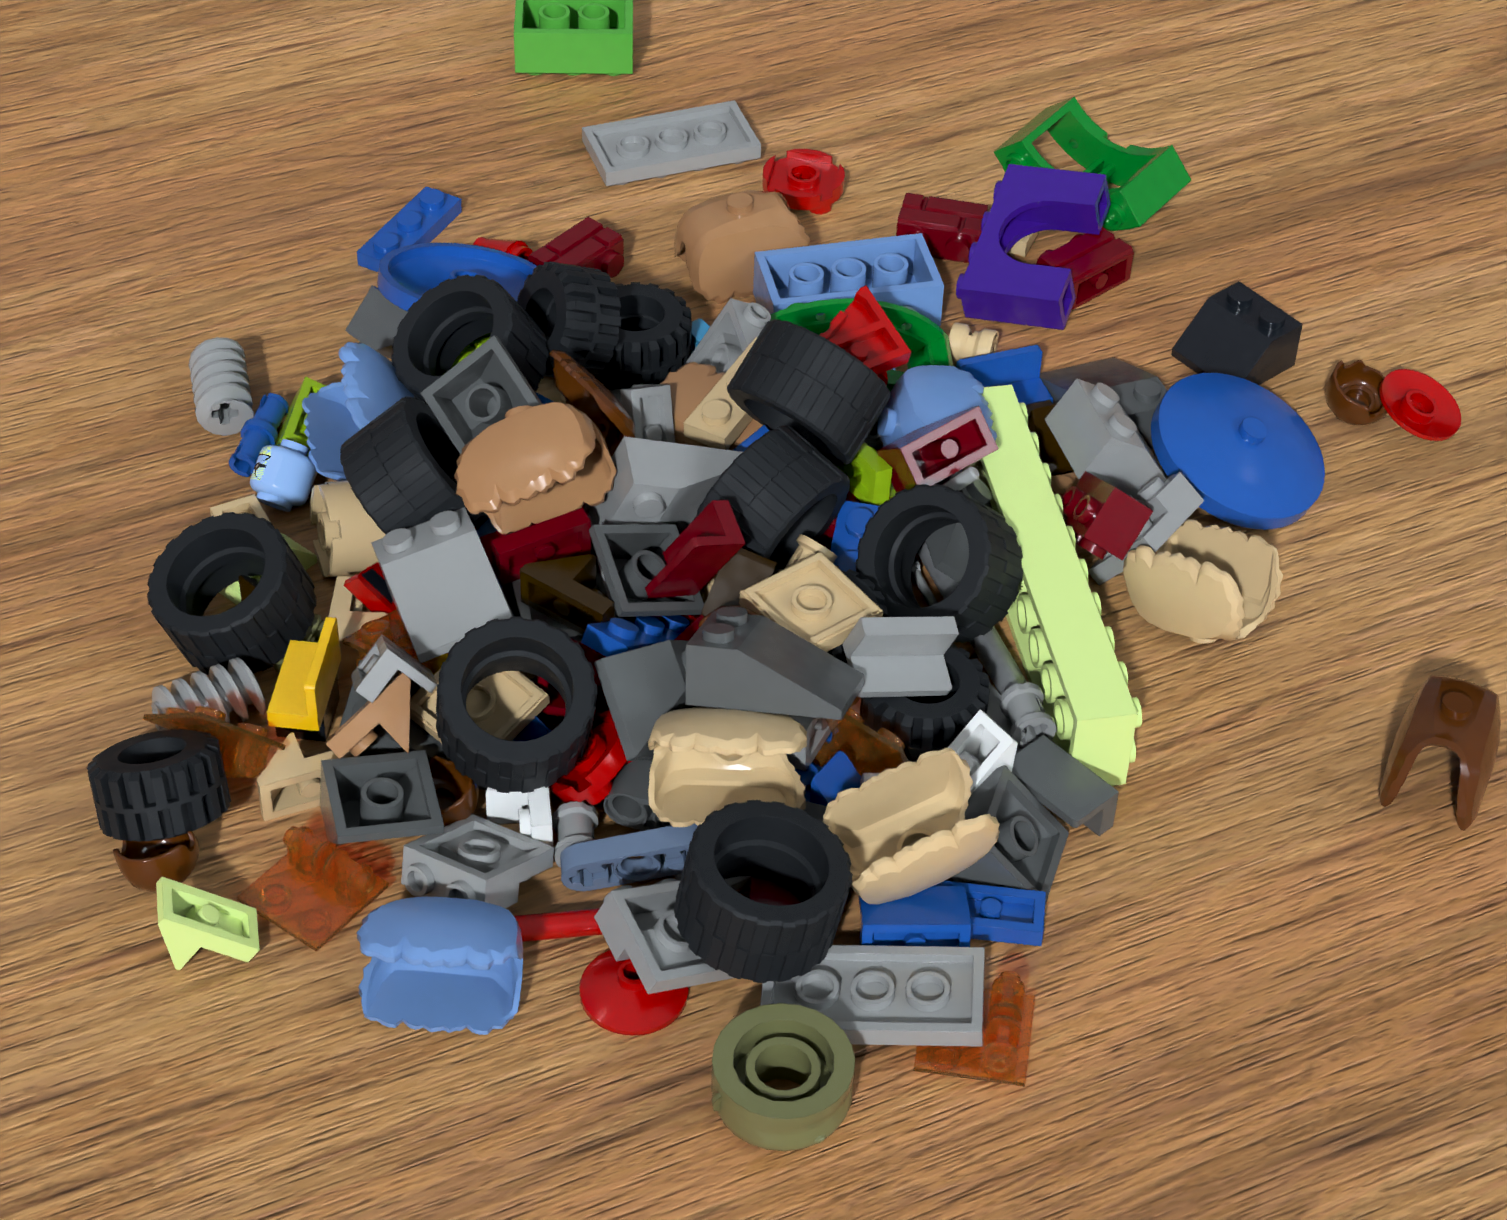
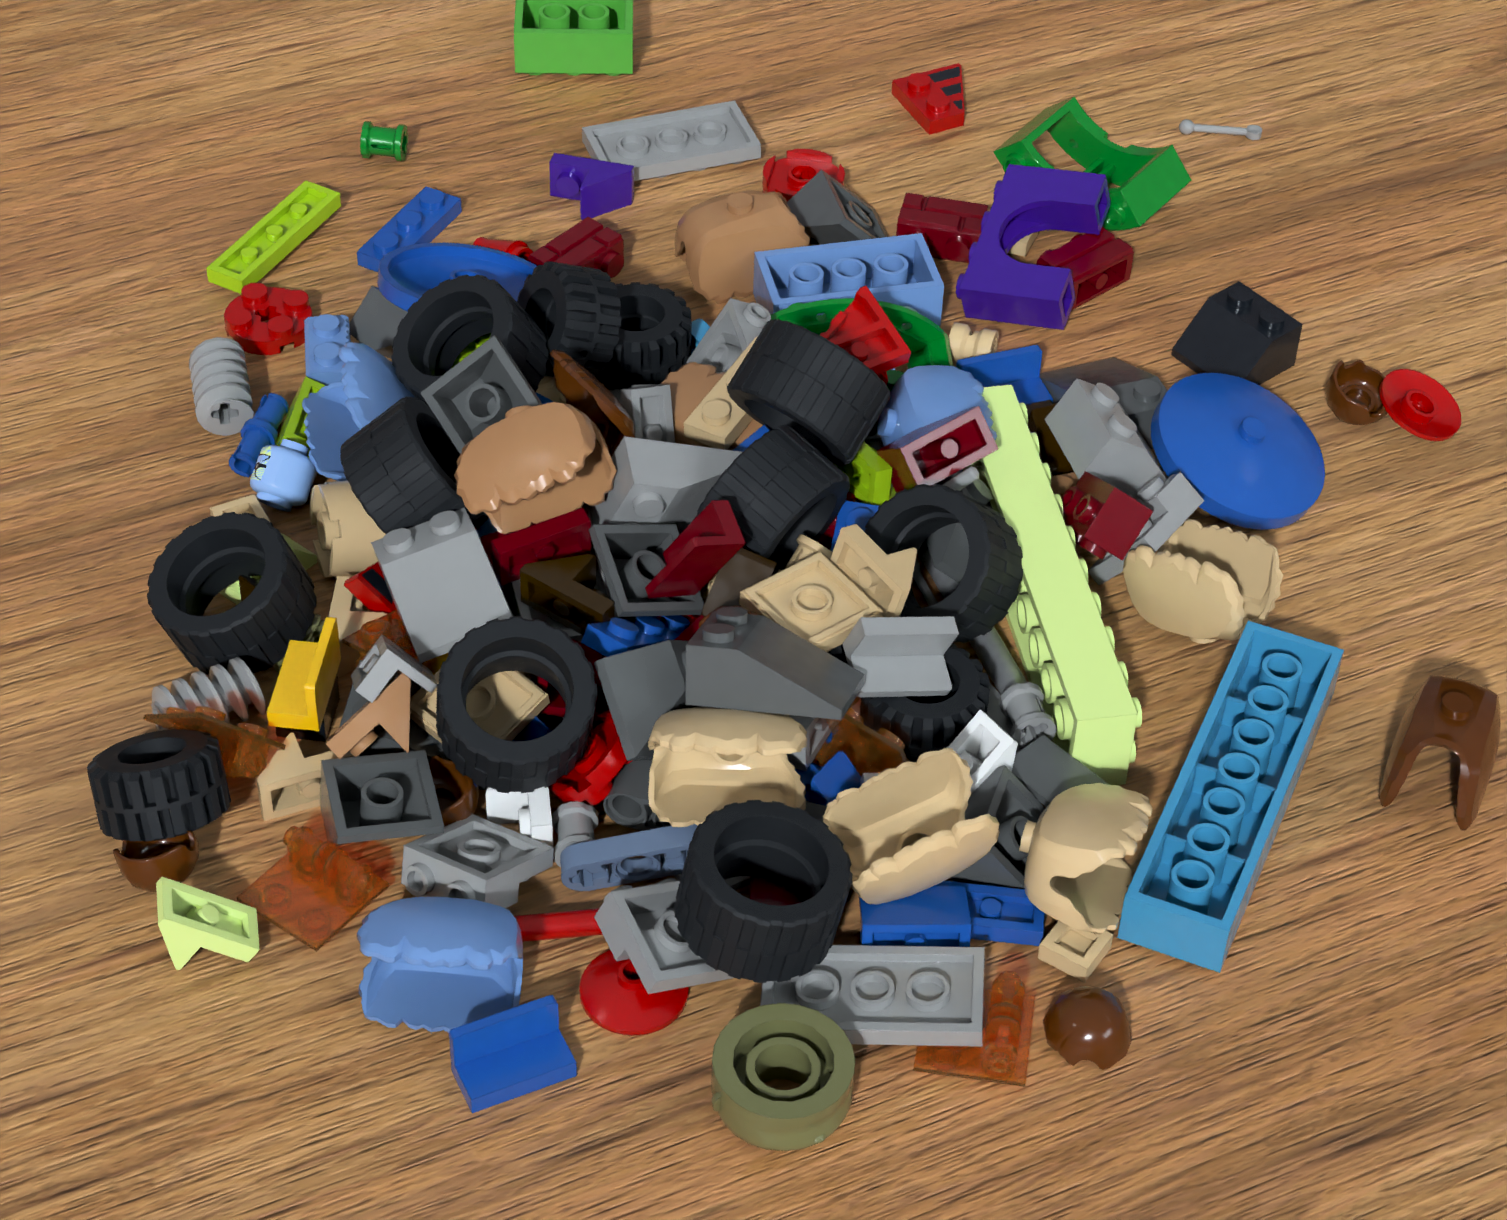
none -> lime plate [206,180,341,294]
none -> red plate [224,283,313,355]
none -> medium blue brick [304,314,351,386]
none -> green bush [360,121,408,162]
none -> blue panel [449,995,577,1113]
none -> dark purple slope [549,153,634,220]
none -> dark grey slope [787,169,889,244]
none -> tan slope [830,524,917,617]
none -> red wing [892,63,965,135]
none -> tan animal [1019,783,1153,934]
none -> tan plate [1038,921,1113,983]
none -> reddish brown hair [1043,986,1132,1070]
none -> dark azure brick [1117,620,1344,973]
none -> light grey hinge [1179,119,1262,140]

